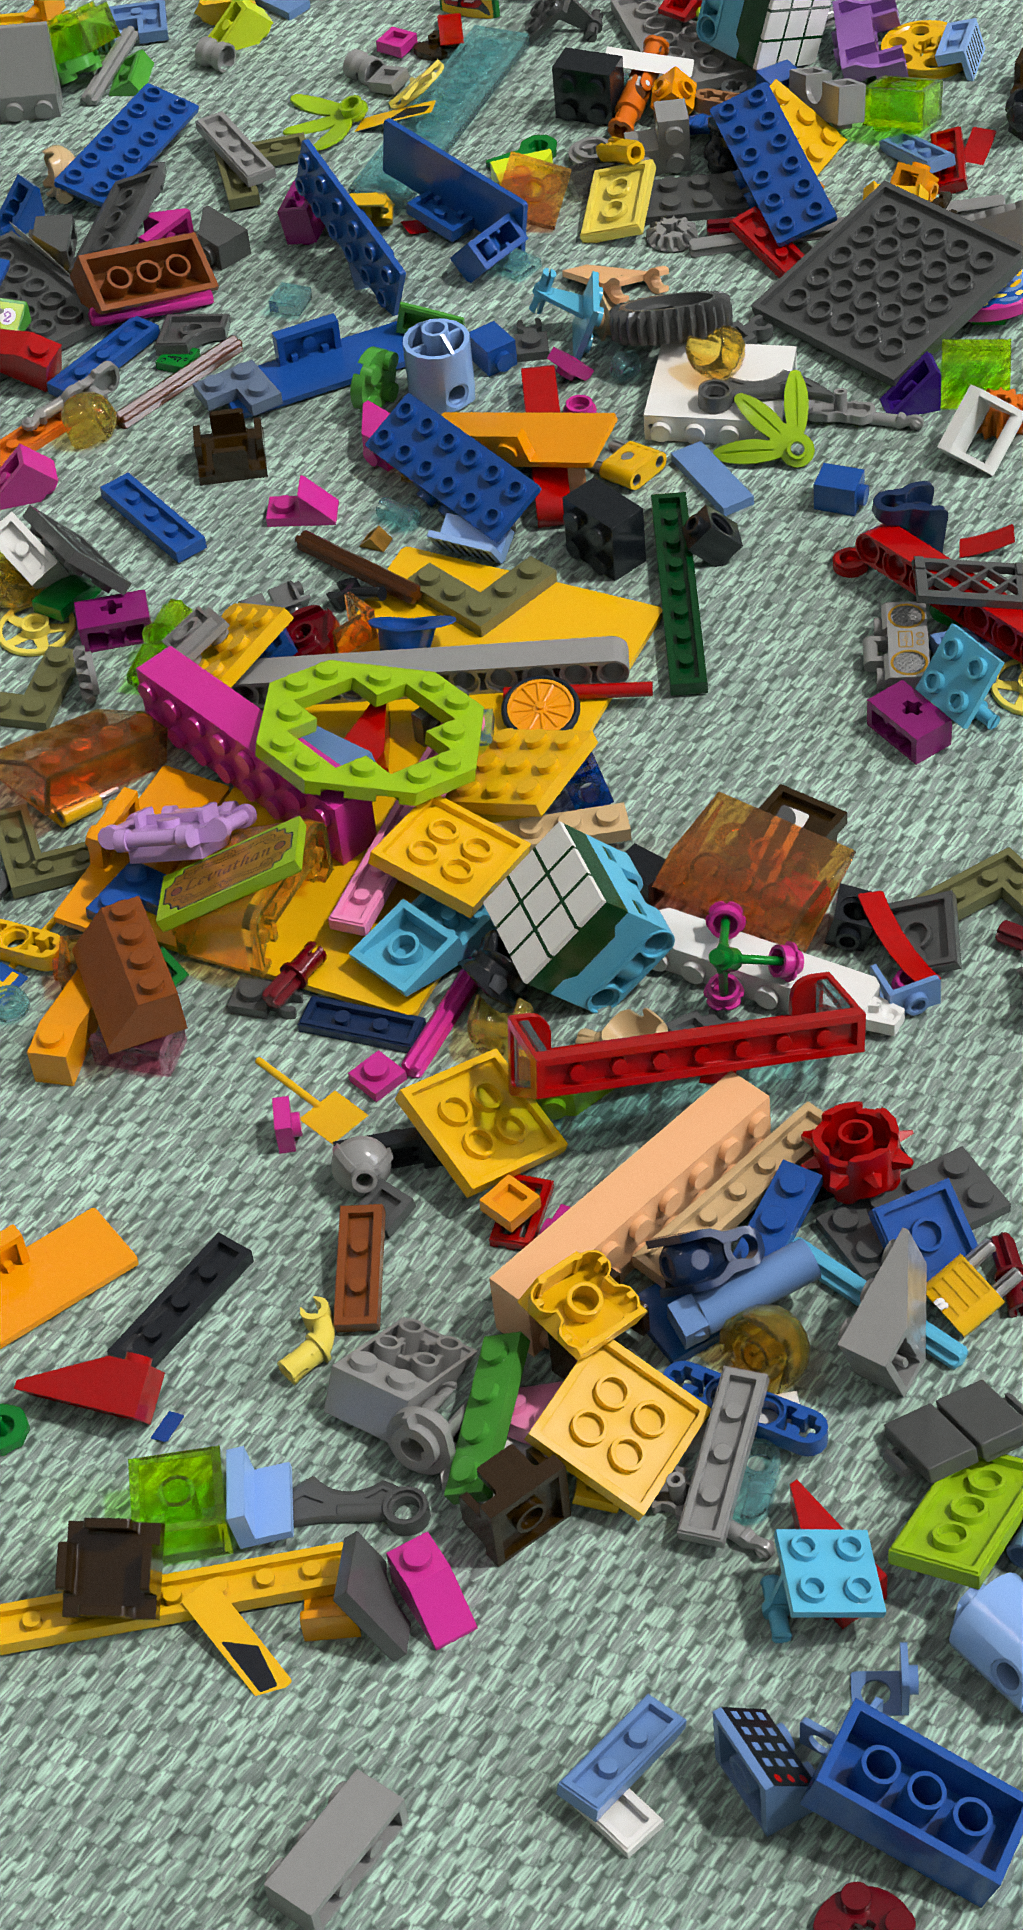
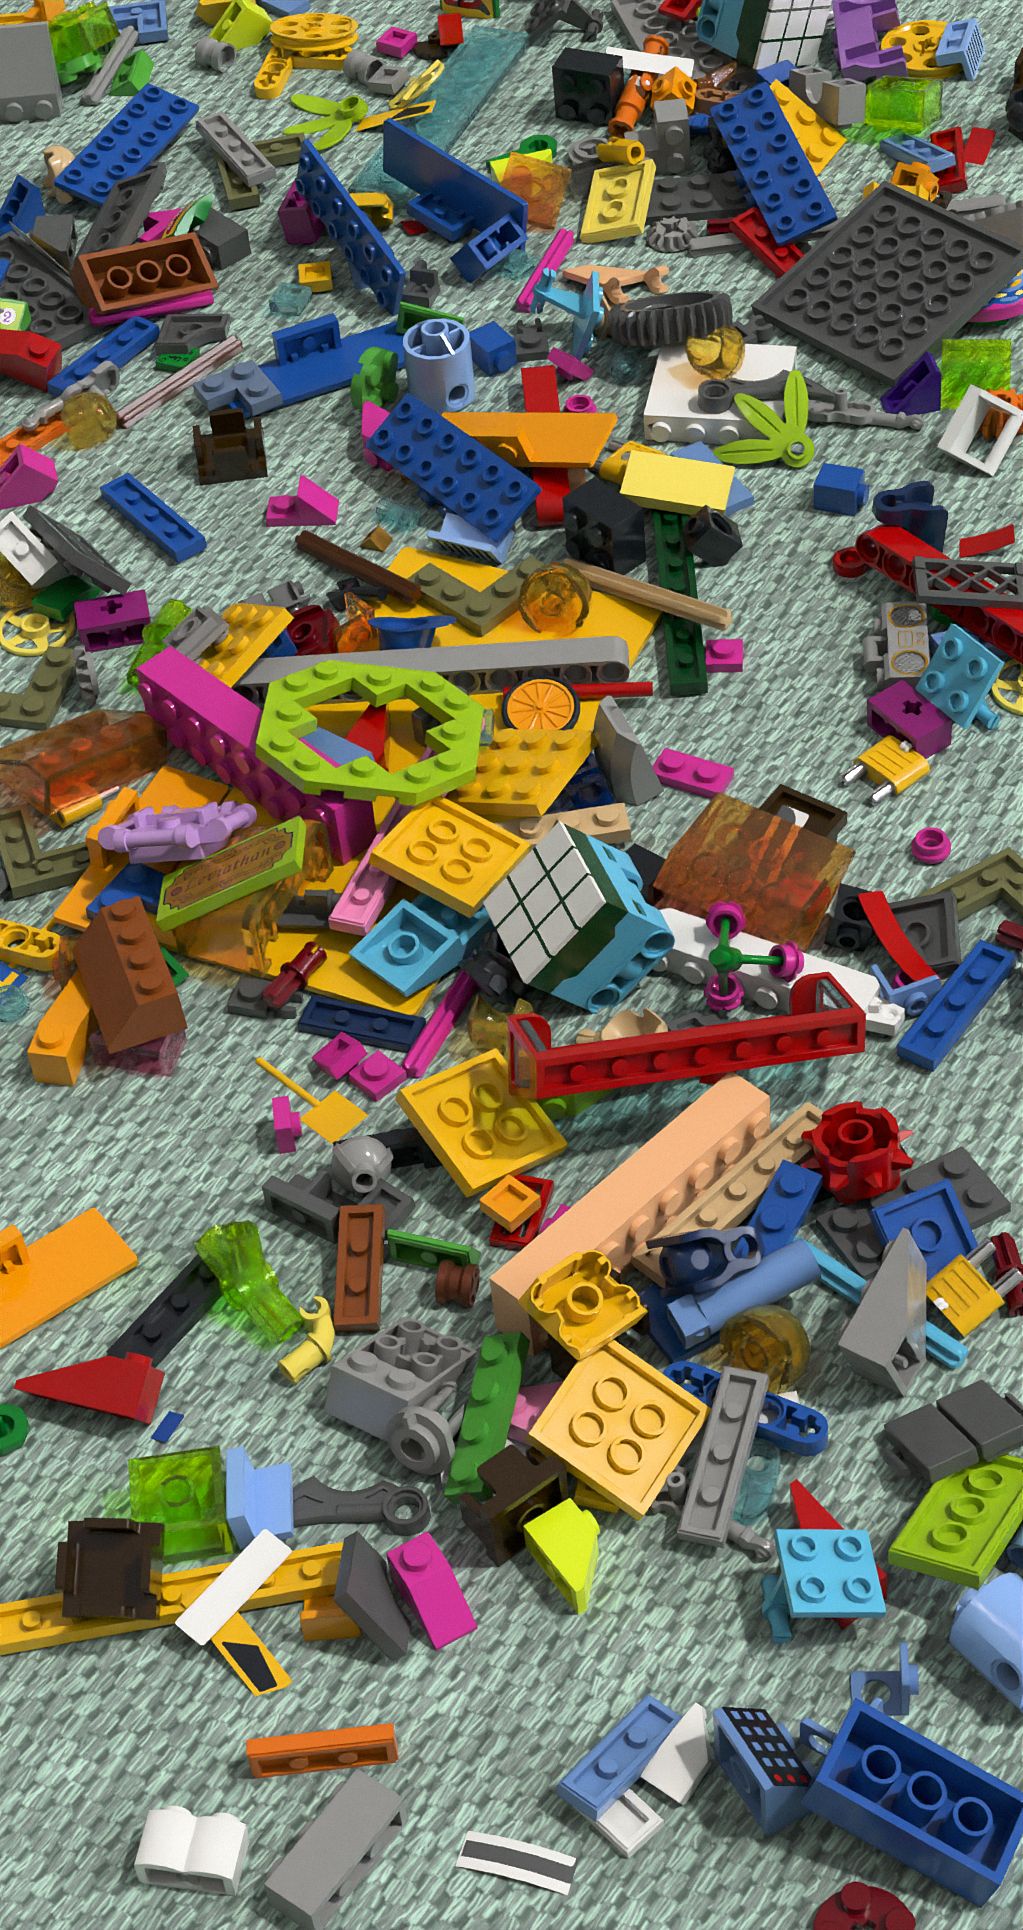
none -> white brick [134,1806,250,1896]
none -> slope [161,192,215,239]
none -> white sticker [175,1529,292,1645]
none -> clear neon green piece [194,1220,305,1346]
none -> orange tile [246,1723,399,1779]
none -> yellow beam [254,45,352,100]
none -> dark grey hinge [261,887,342,929]
none -> dark grey panel [262,1171,358,1244]
none -> yellow wedge [270,13,358,52]
none -> yellow plate [298,261,333,294]
none -> dark pink plate [311,1032,368,1080]
none -> bright green slope [387,1229,481,1270]
none -> dark grey slope [401,260,440,309]
none -> copper wheel [435,1260,480,1308]
none -> sticker [455,1831,579,1895]
none -> dark pink axle [515,228,574,313]
none -> clear yellow cylinder [518,562,593,638]
none -> neon yellow slope [523,1498,600,1615]
none -> tan axle [559,558,733,631]
none -> light grey slope [593,696,664,806]
none -> light yellow tile [620,450,735,515]
none -> white slope [640,1703,714,1806]
none -> dark pink plate [652,748,734,801]
none -> clear orange bar [693,62,737,91]
none -> dark pink plate [706,639,743,673]
none -> yellow piece [839,735,930,806]
none -> blue plate [897,939,1016,1072]
none -> dark pink plate [911,827,951,864]

